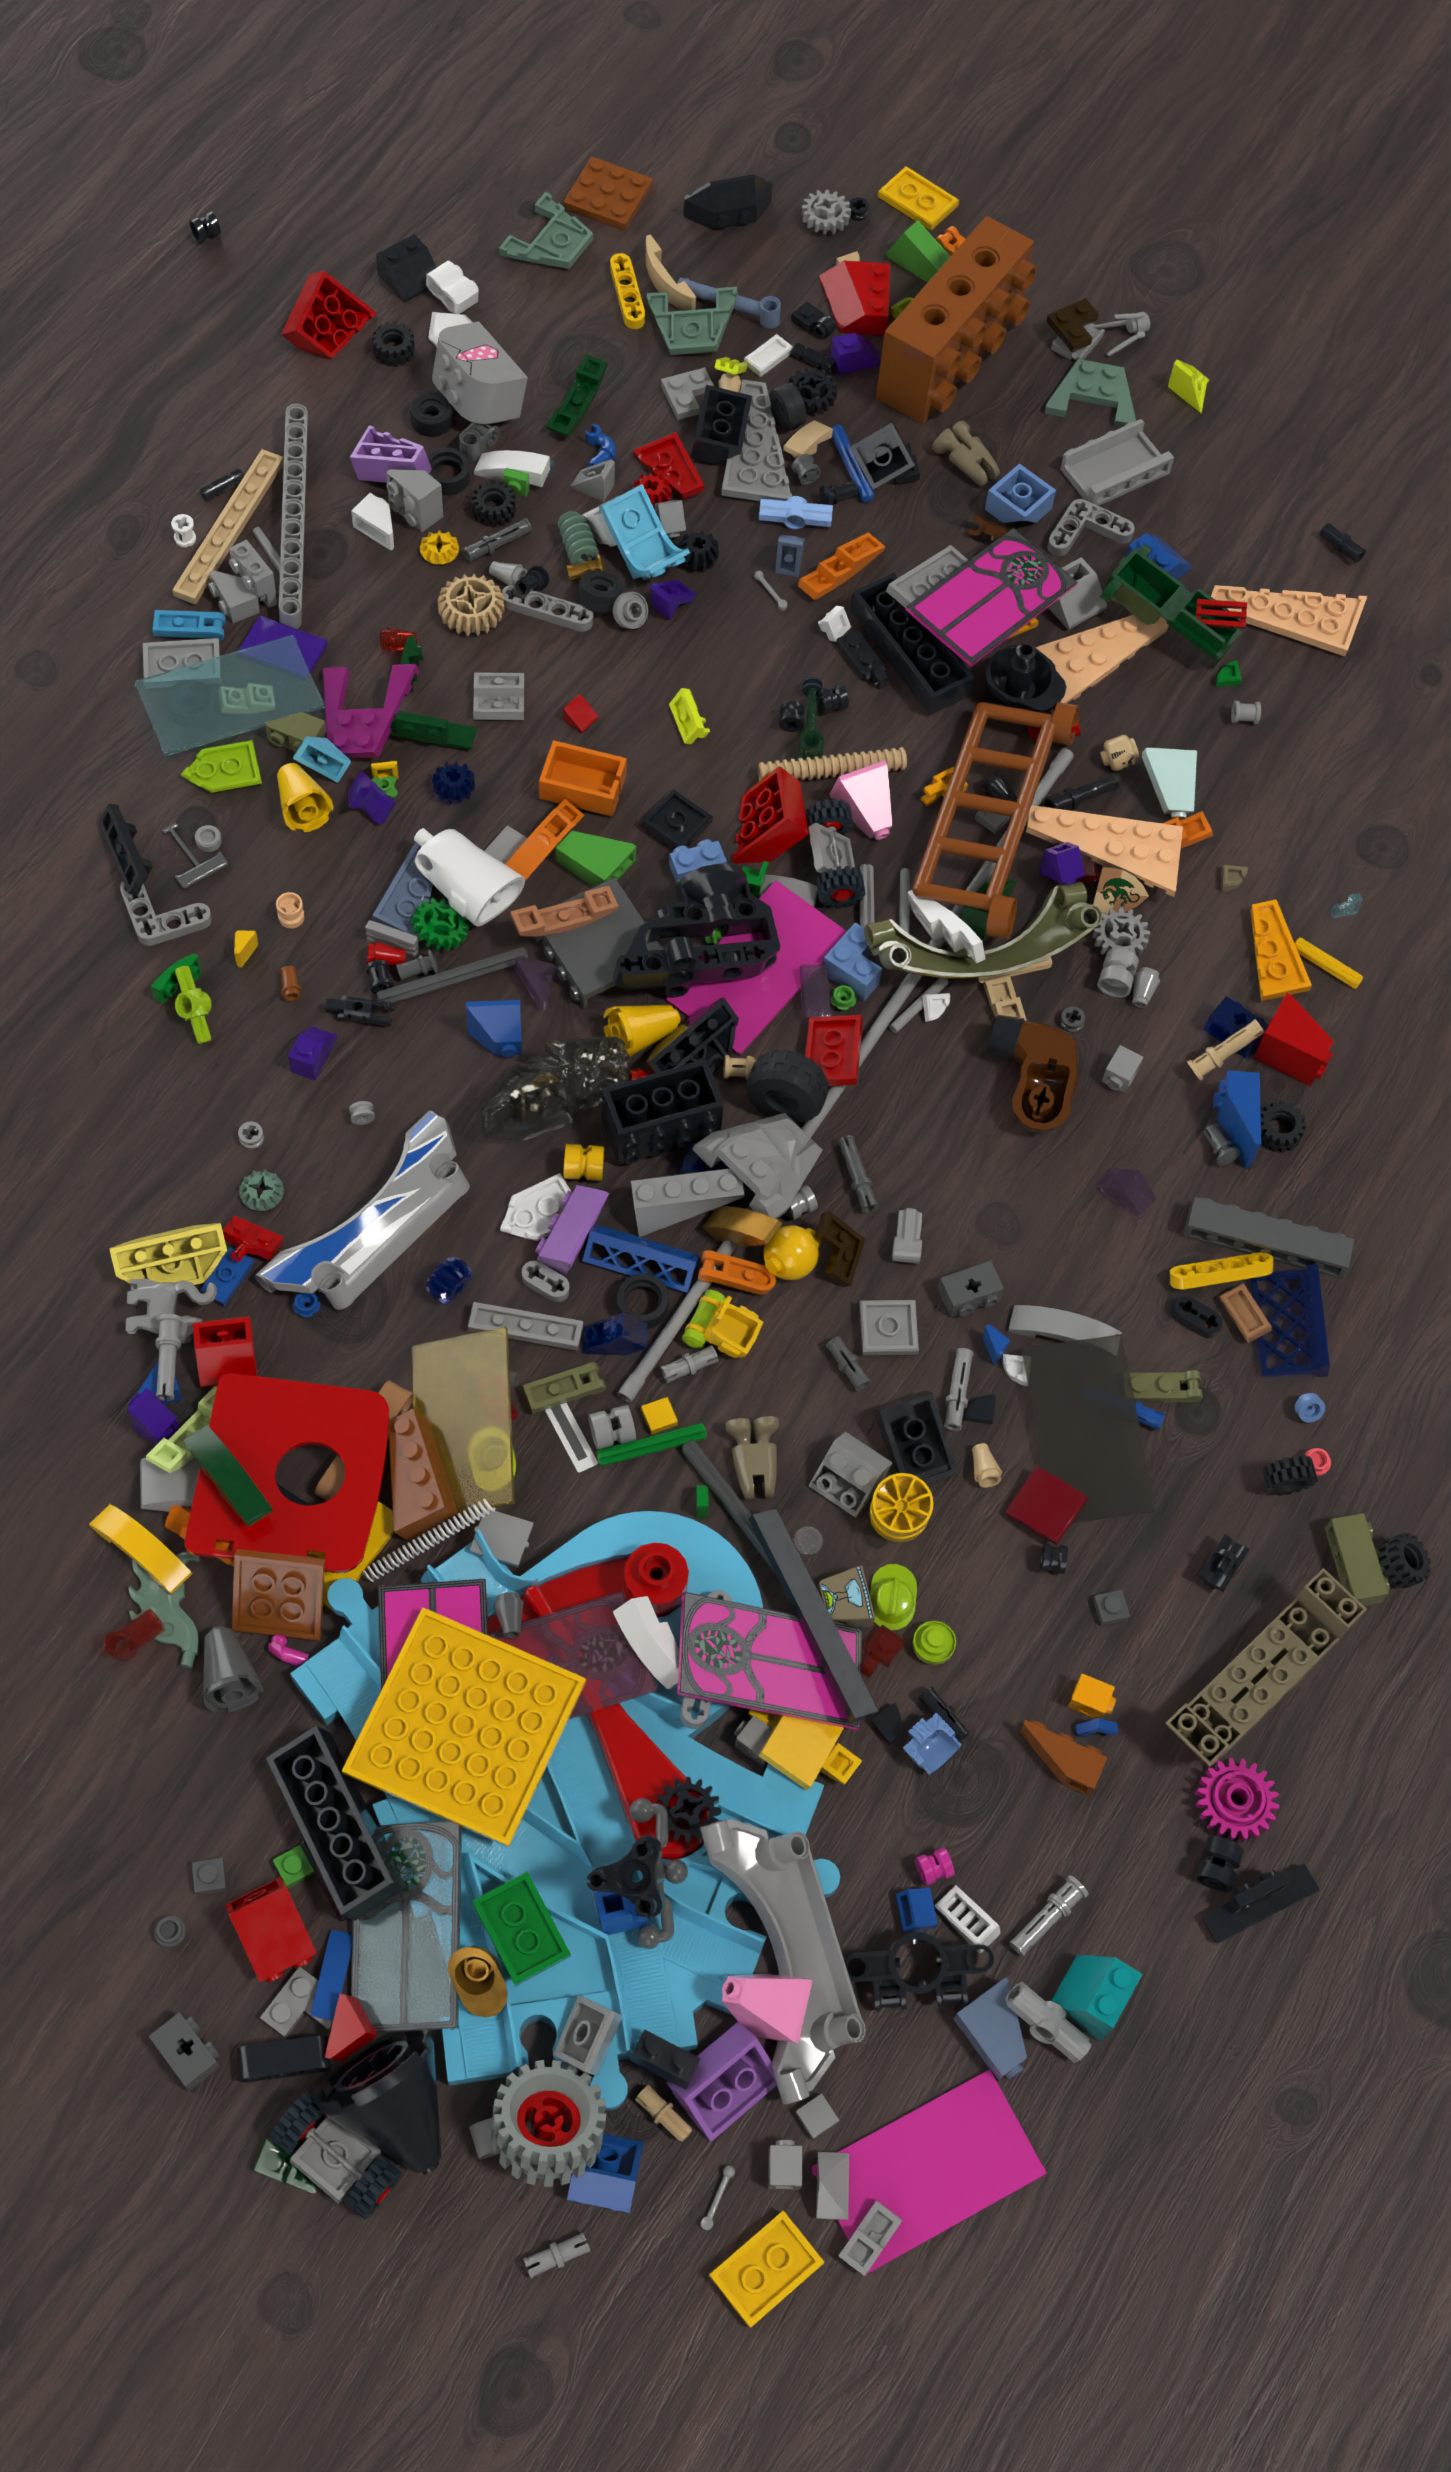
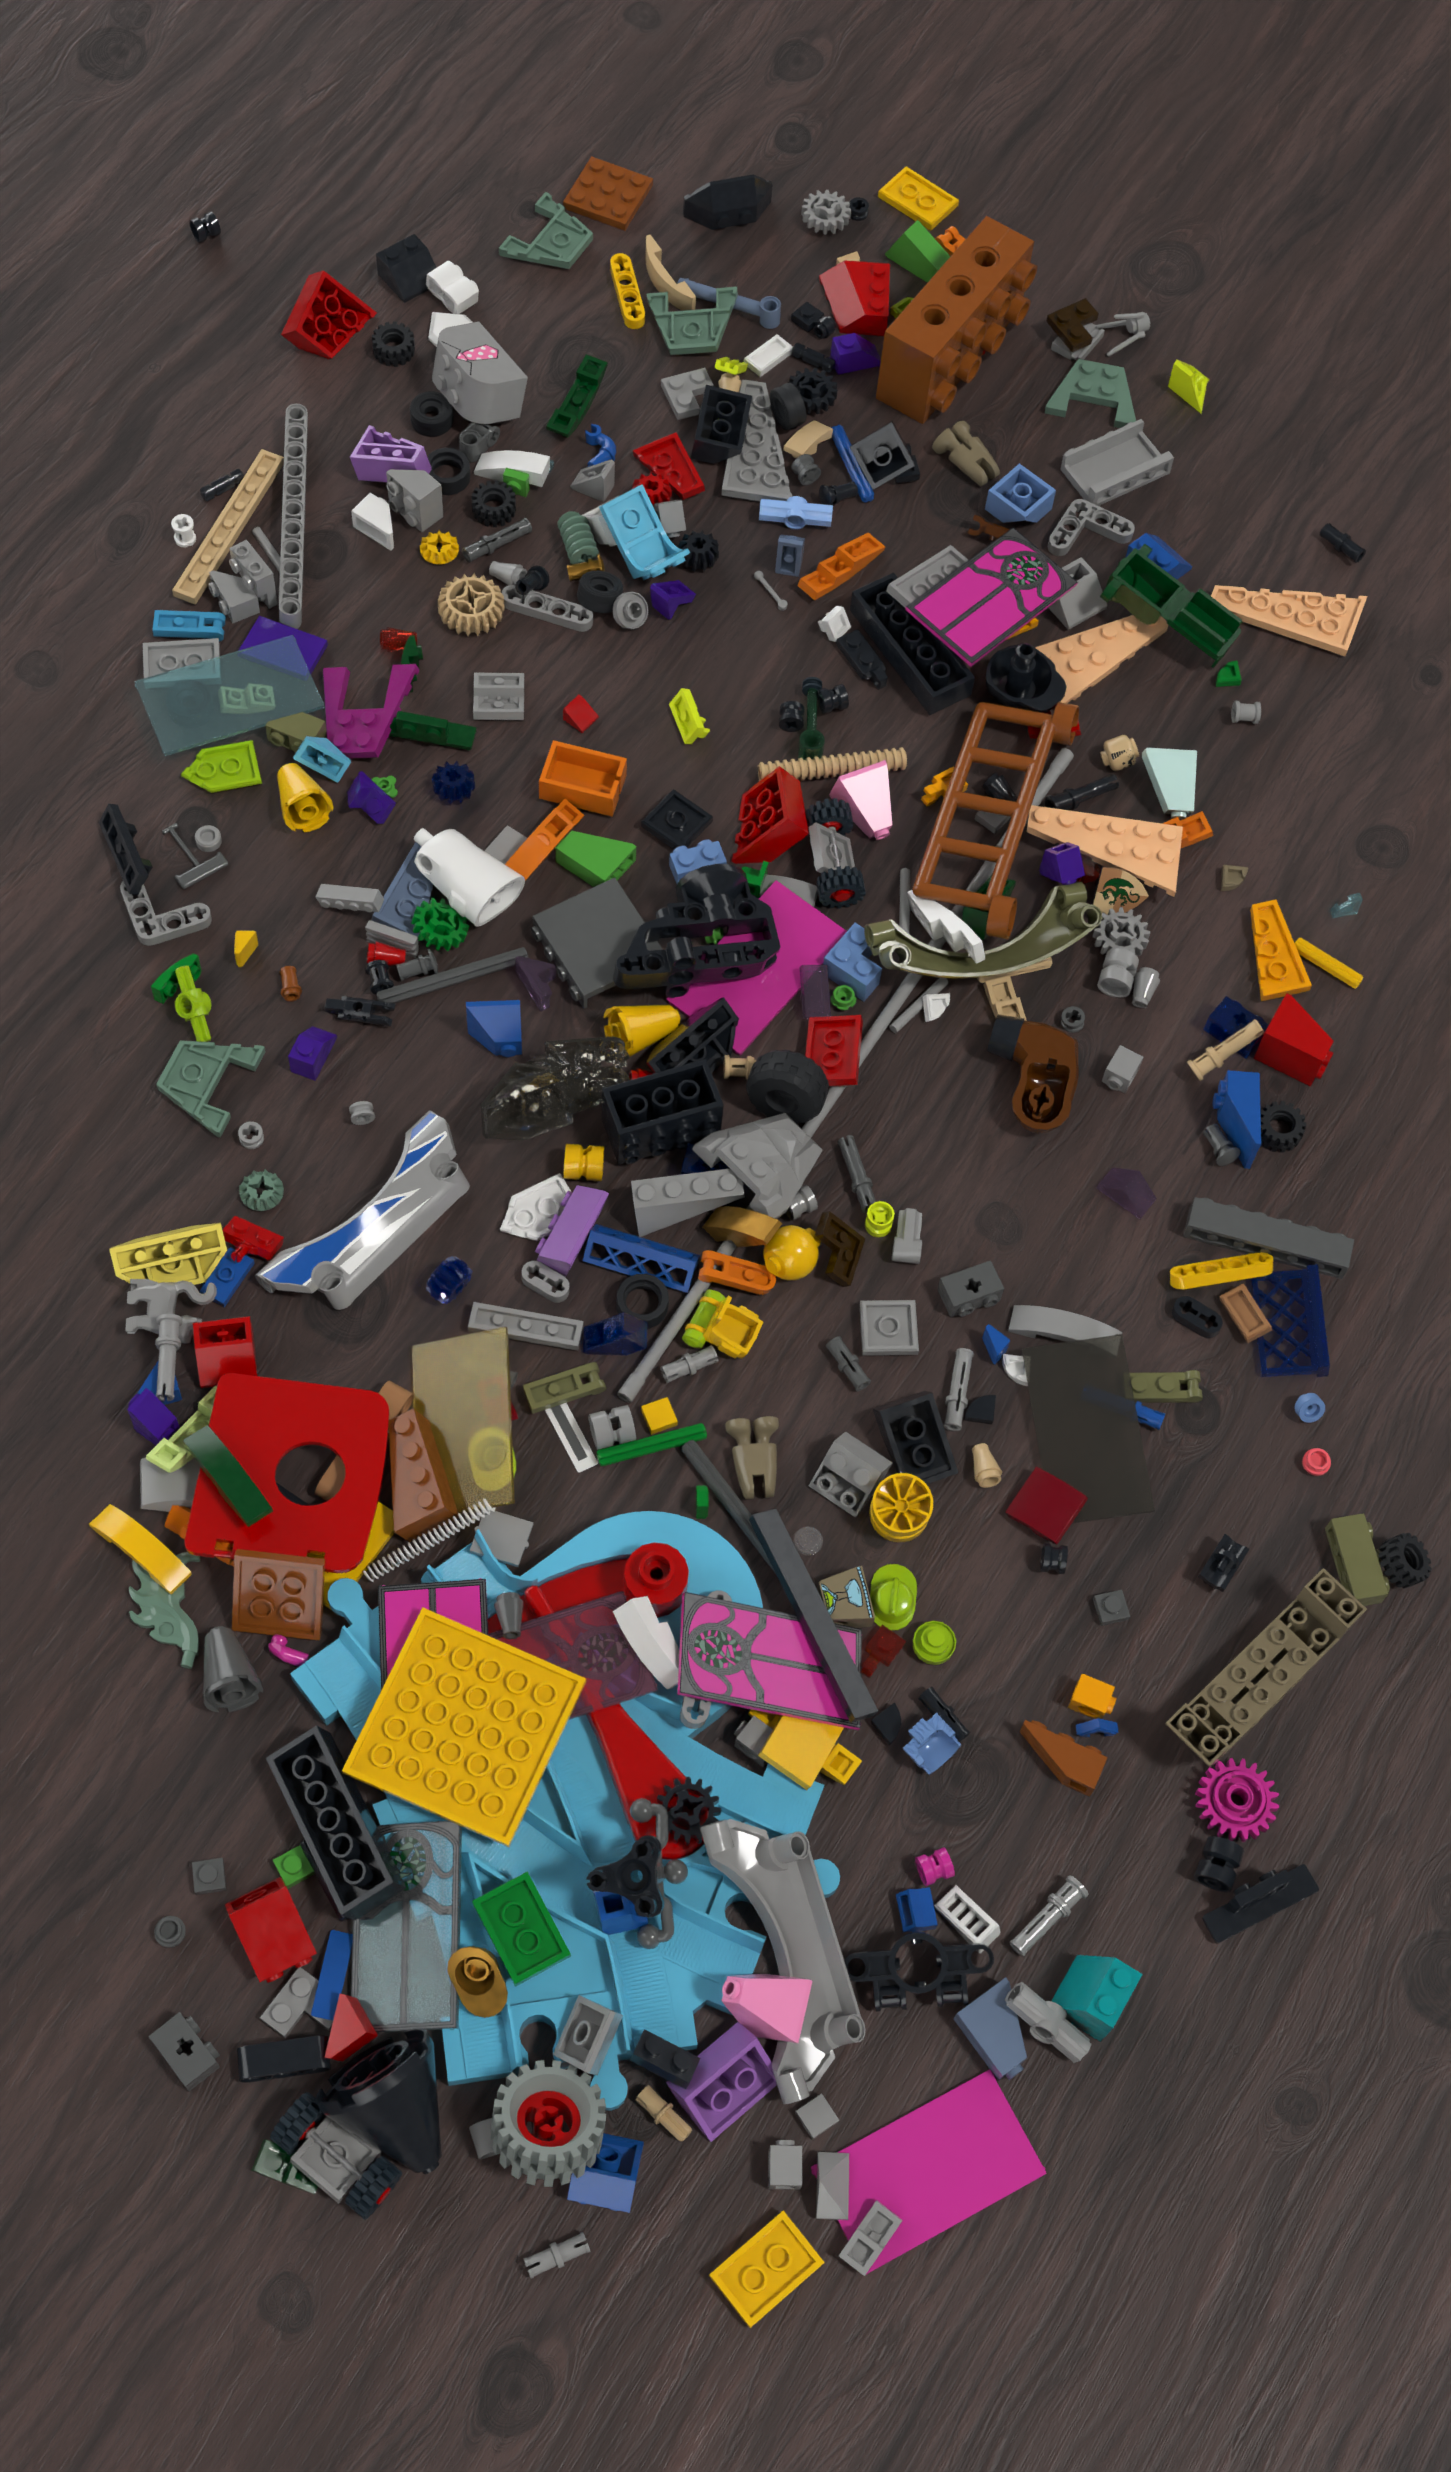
clear red piece [104,1609,166,1661] -> none
light nougat wheel [276,892,305,929] -> none
blue plate [293,1292,321,1318] -> none
yellow slope [371,761,399,779] -> none
nougat slope [510,886,619,936] -> none
light grey hinge [701,2165,735,2230] -> none
light grey axle [860,864,875,928] -> none
red tile [1196,599,1248,629] -> none
black tyre [1262,1455,1318,1496] -> none
none -> sand green wing [156,1040,265,1138]
none -> light grey piece [316,884,384,912]
none -> neon yellow wheel [865,1201,895,1238]

